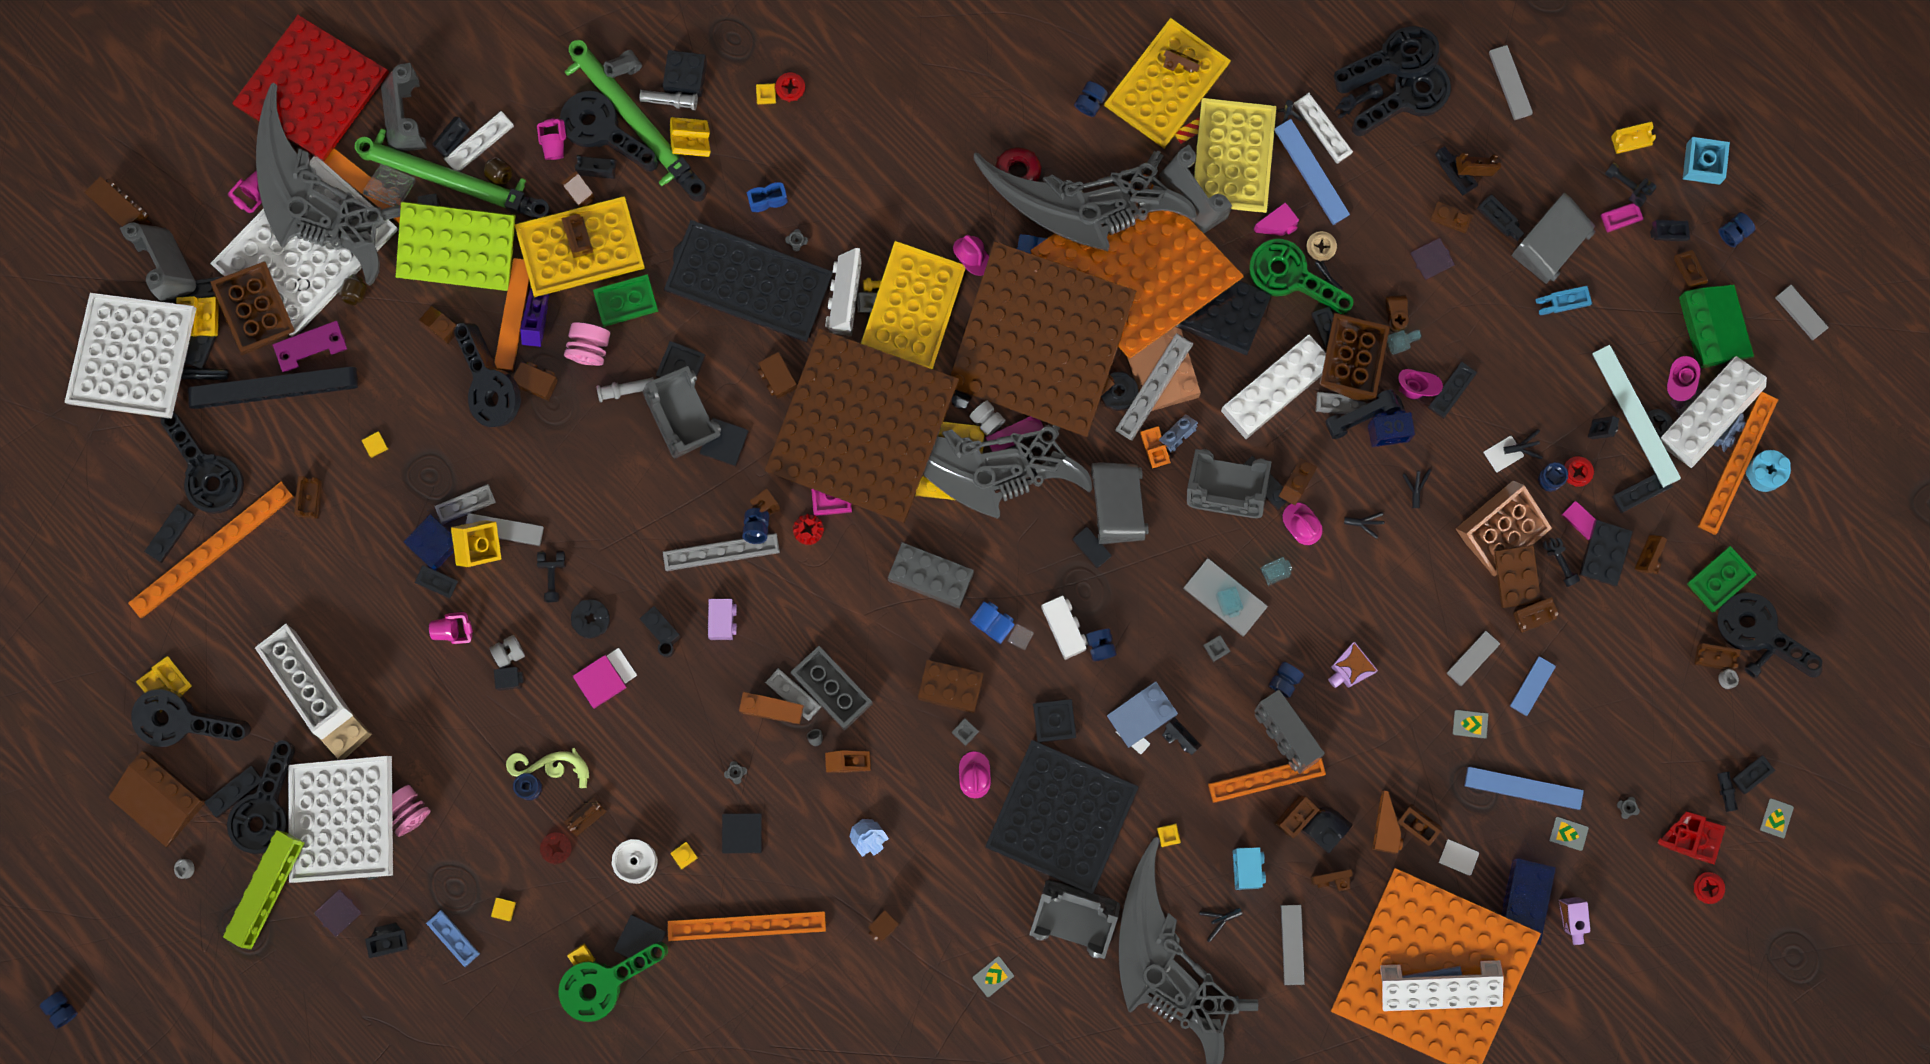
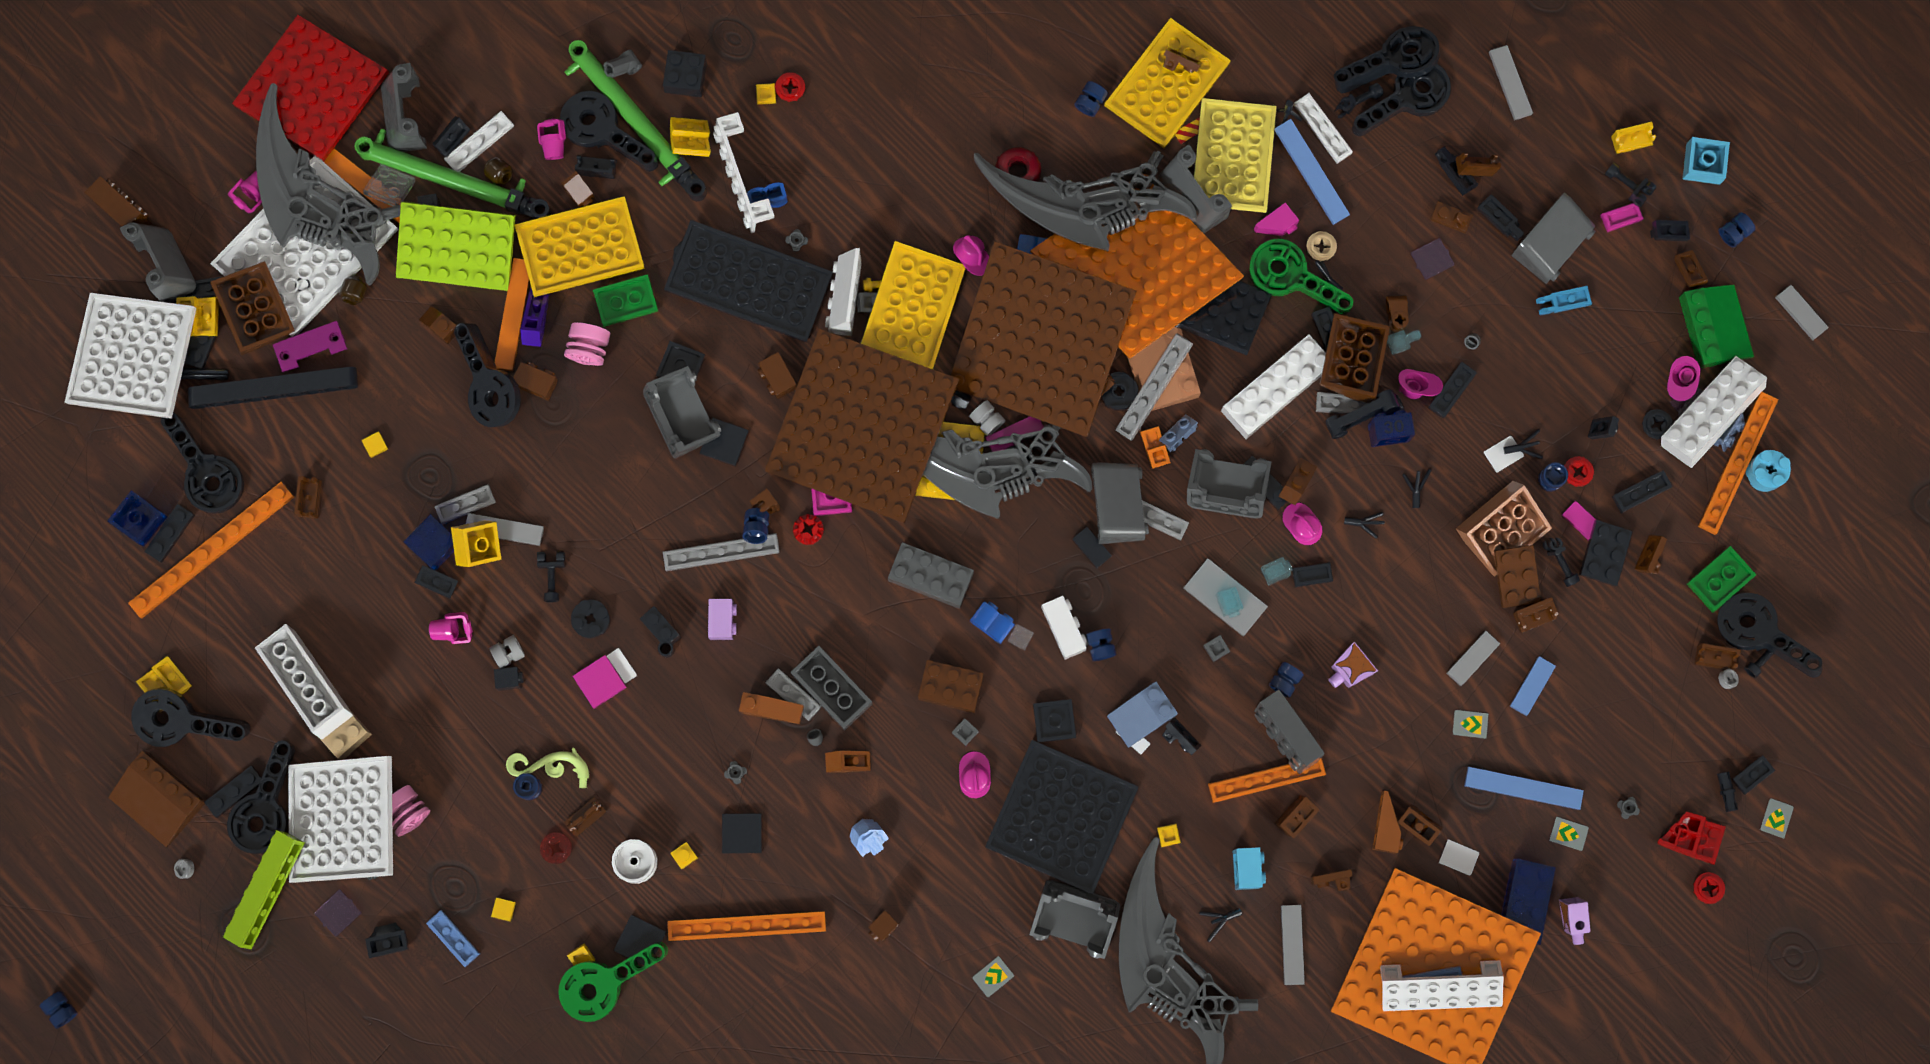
reddish brown hinge [561,214,594,258] -> none
light grey pin [596,377,654,402] -> none
light grey pin [640,90,698,110] -> none
black brick [1301,807,1353,854] -> none
light aqua tile [1592,345,1681,487] -> none
none -> clear blue brick [107,490,168,547]
none -> white bracket [713,112,774,233]
none -> light grey tile [1142,500,1189,540]
none -> black tile [1292,562,1333,588]
none -> dark grey hinge [1464,333,1481,349]

